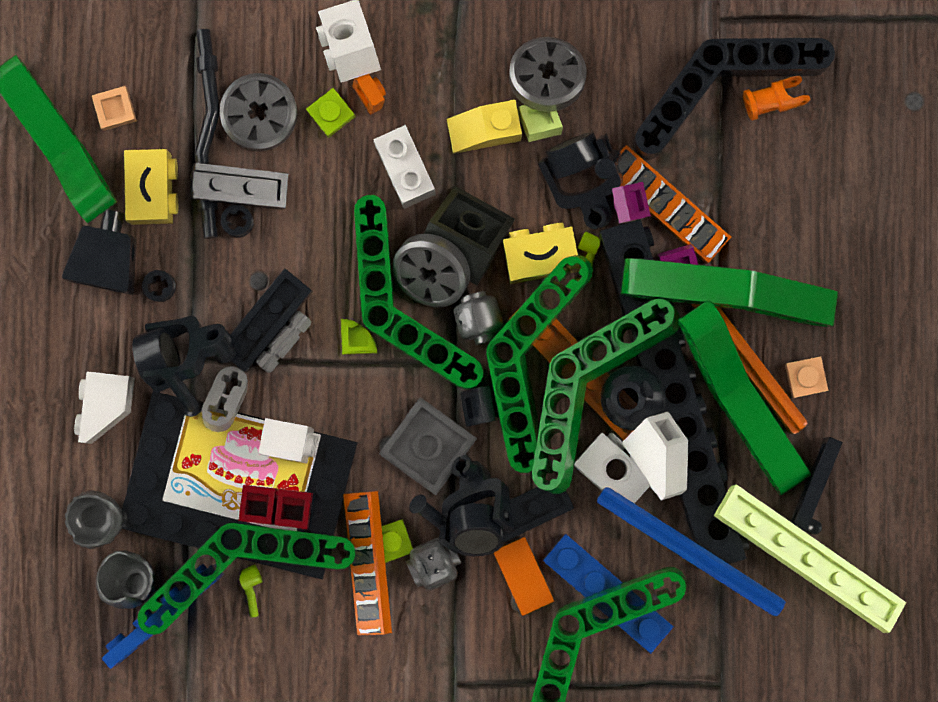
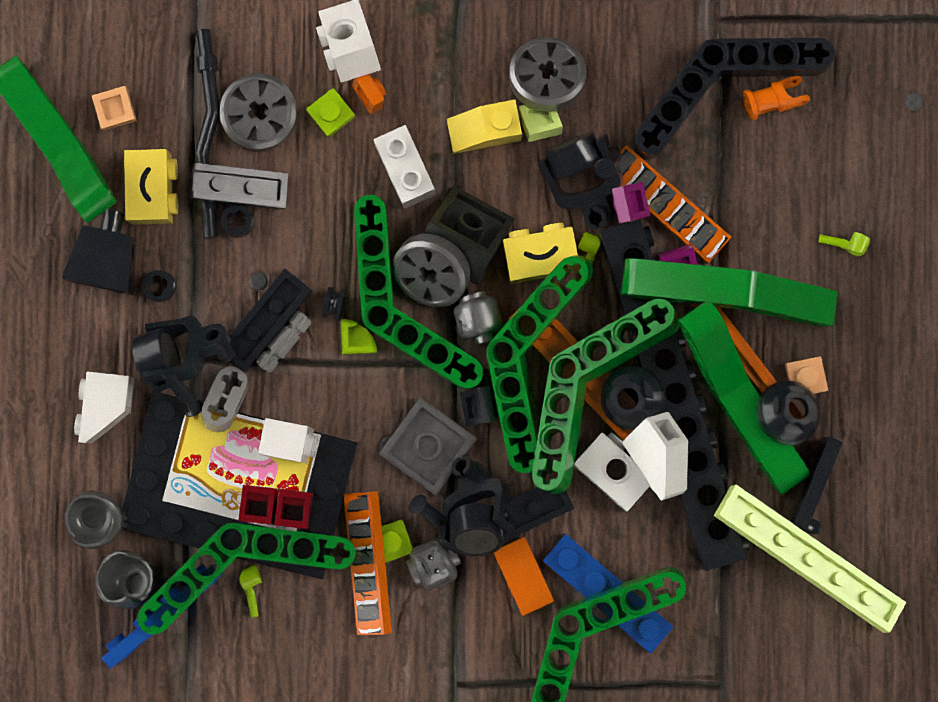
blue axle [597,487,786,616] -> none
none -> black bush [322,287,347,321]
none -> black piece [757,380,820,445]
none -> lime hand [818,232,870,256]

